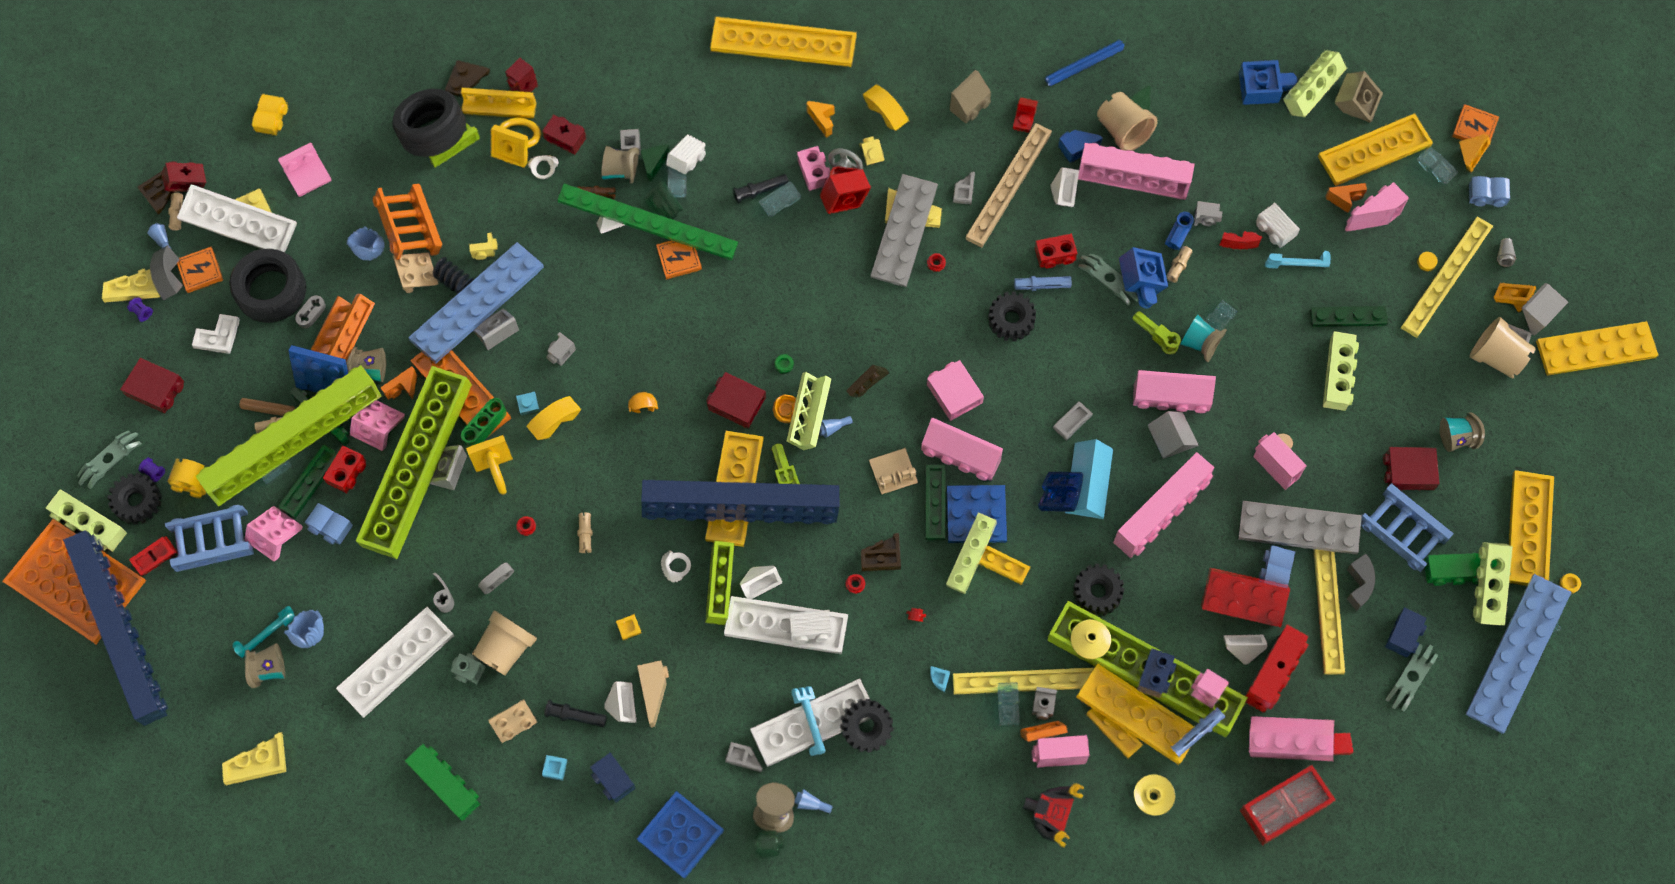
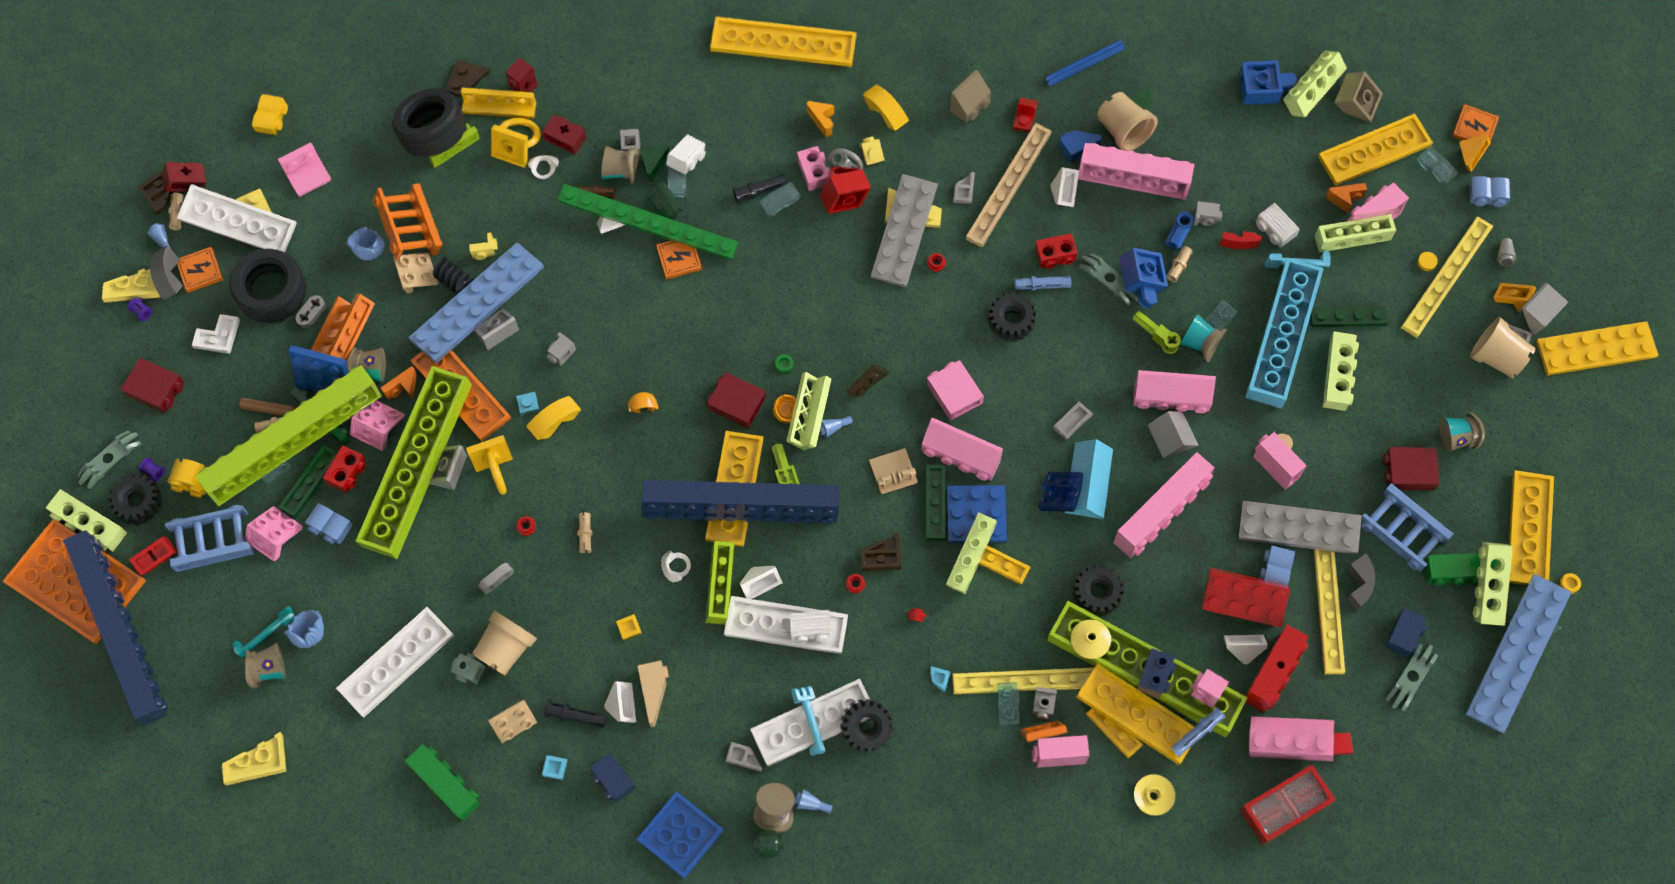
light grey panel [433,573,454,613] -> none
green beam [461,398,507,448] -> none
torso [1023,784,1084,847] -> none
none -> medium azure brick [1245,258,1324,409]
none -> yellowish green brick [1314,214,1396,253]

